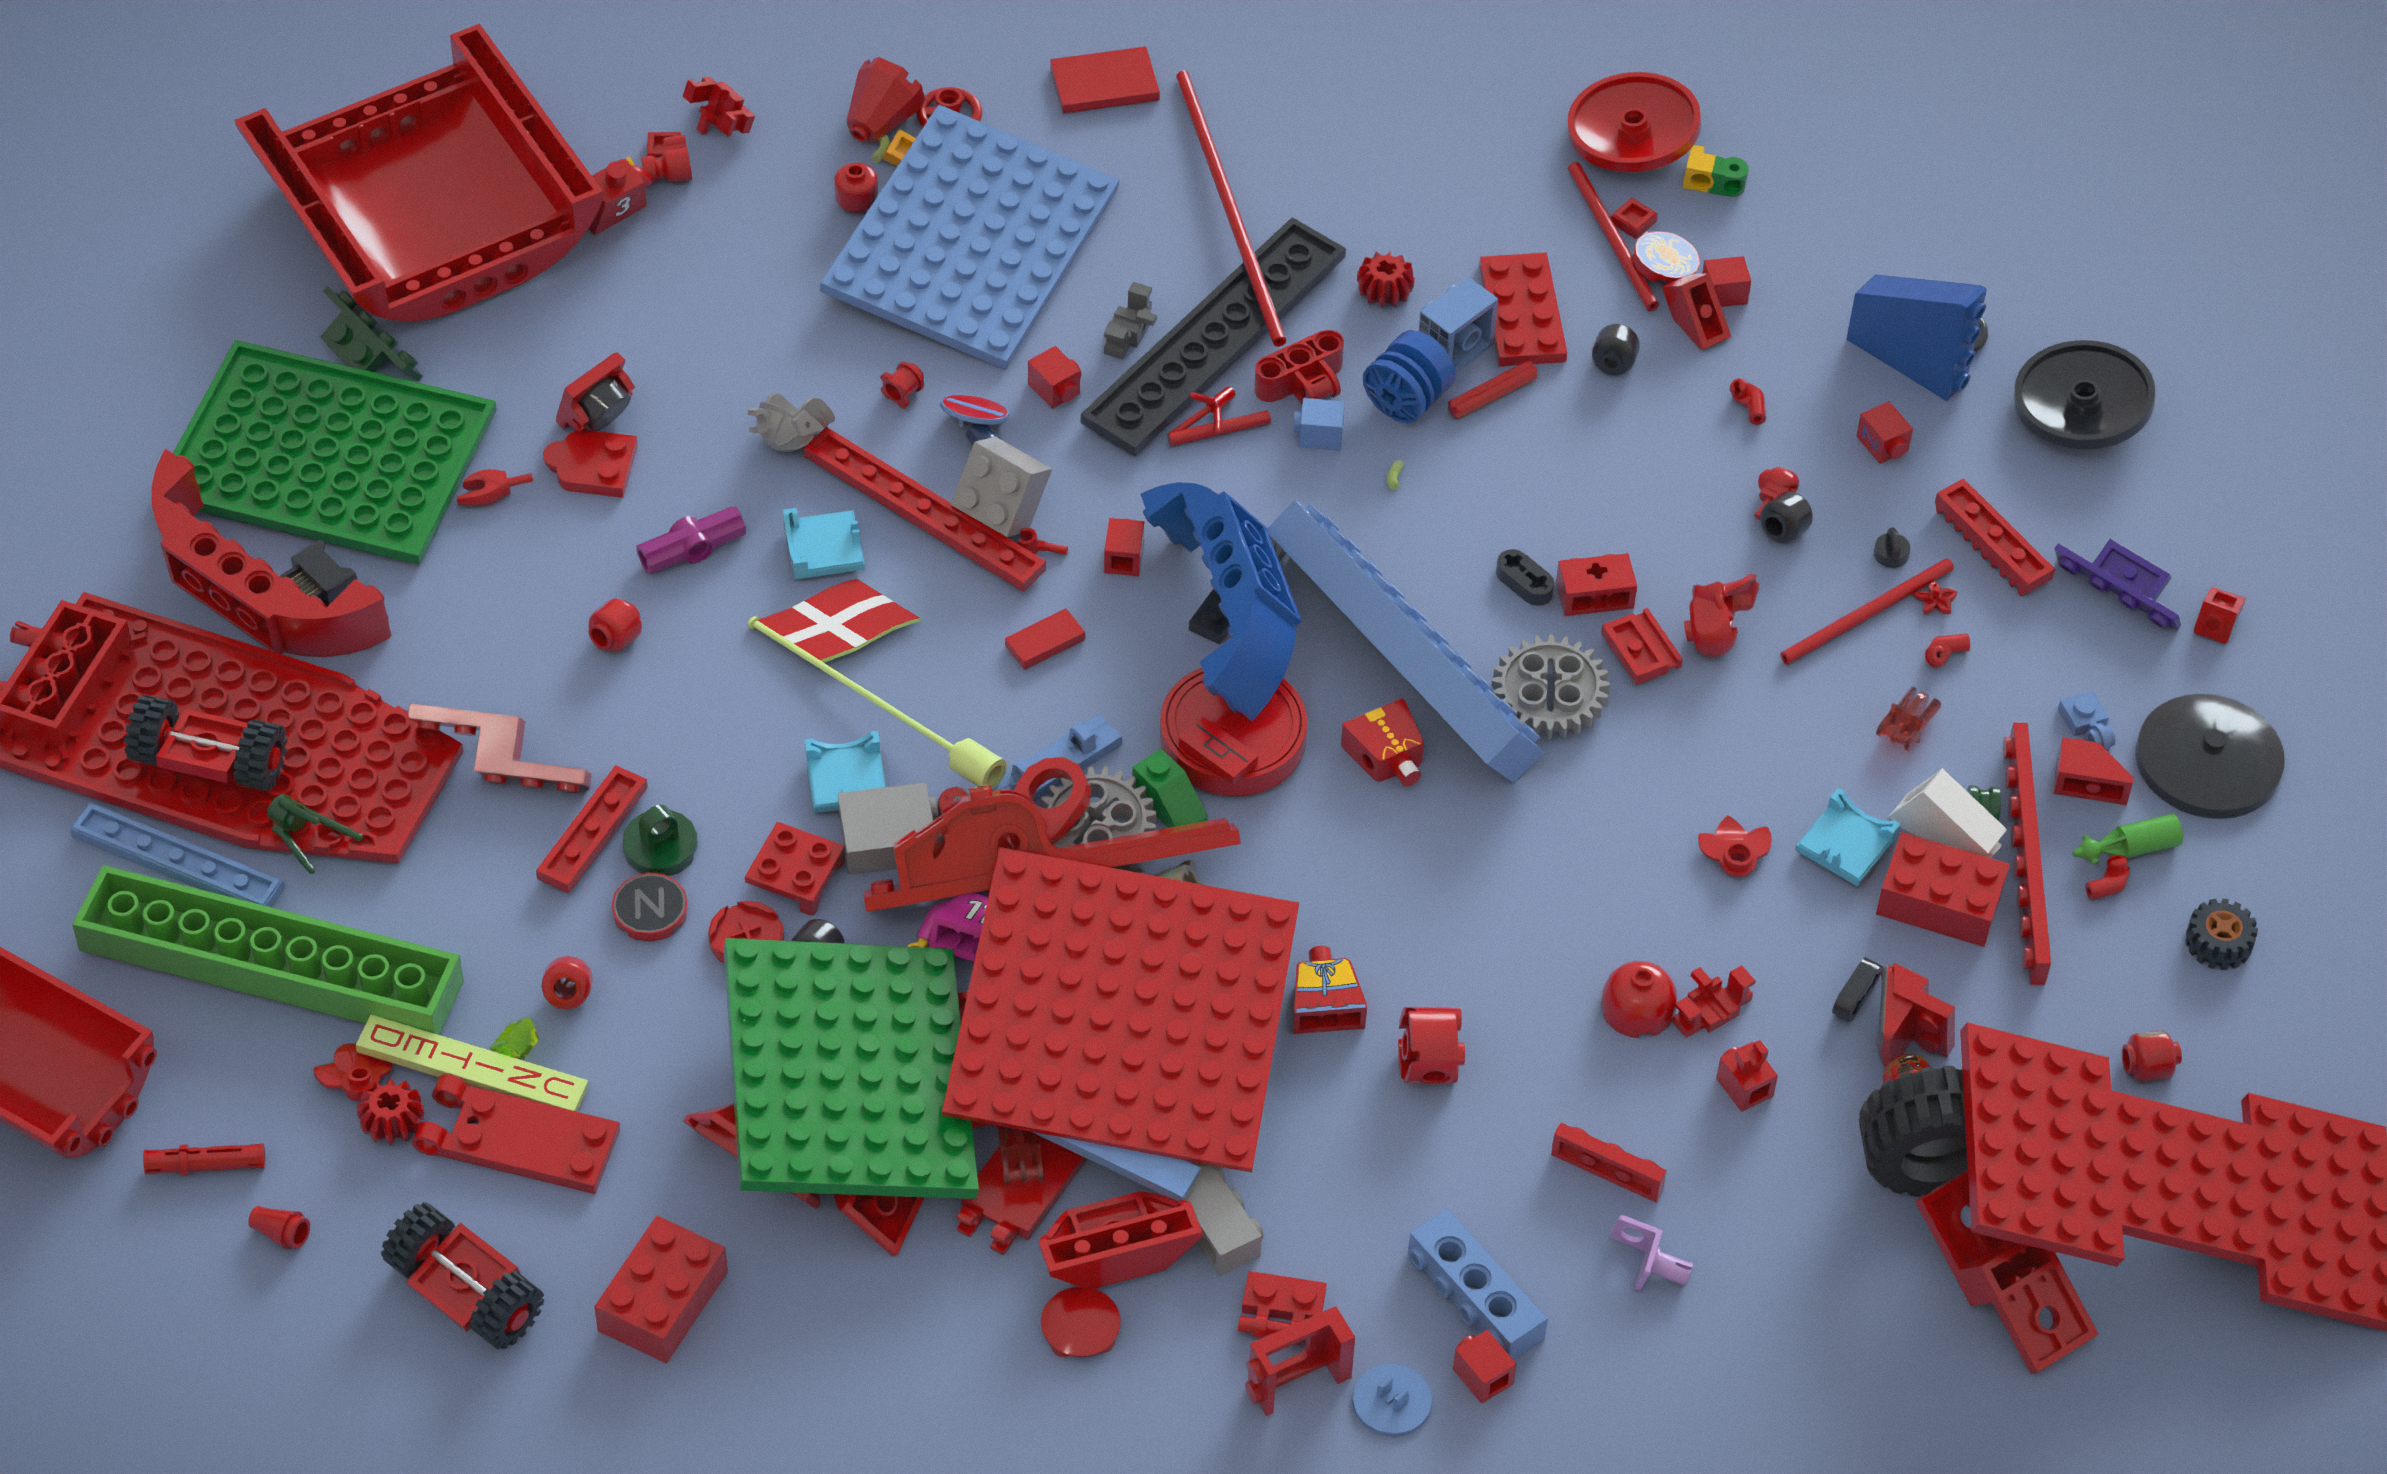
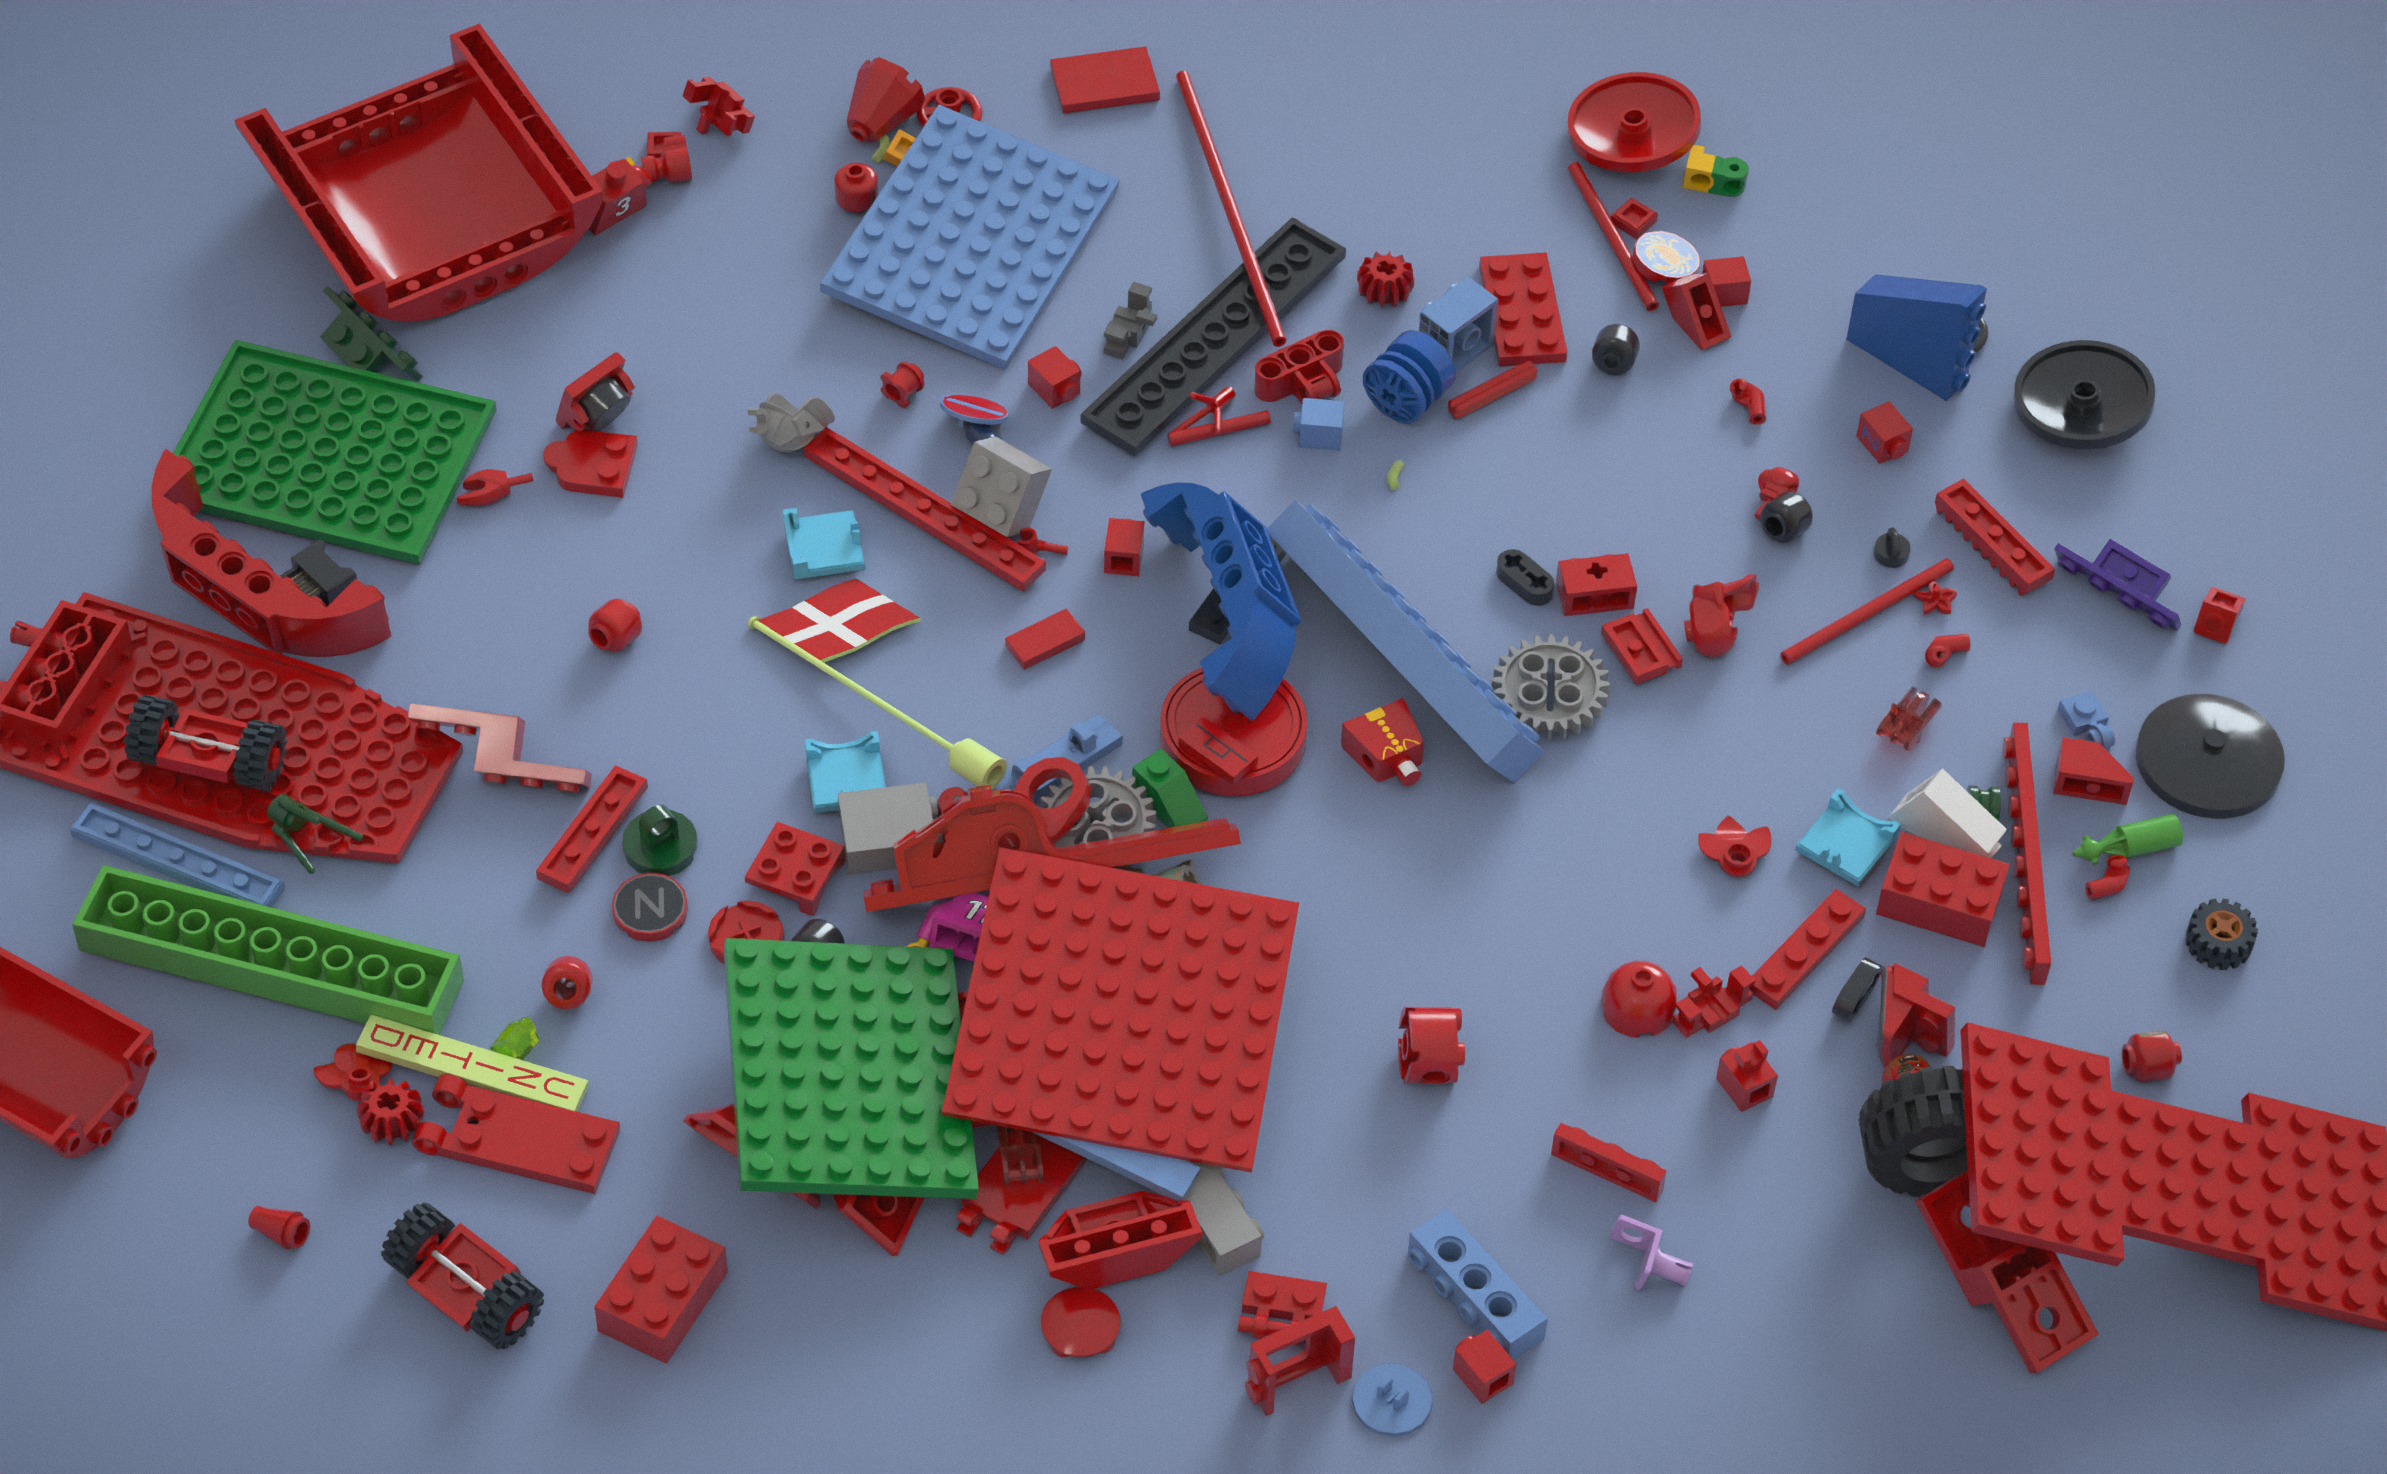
red pin [143,1143,265,1176] -> none
magenta piece [636,506,746,574] -> none
red torso [1293,945,1367,1034] -> none
none -> red plate [1749,889,1866,1010]

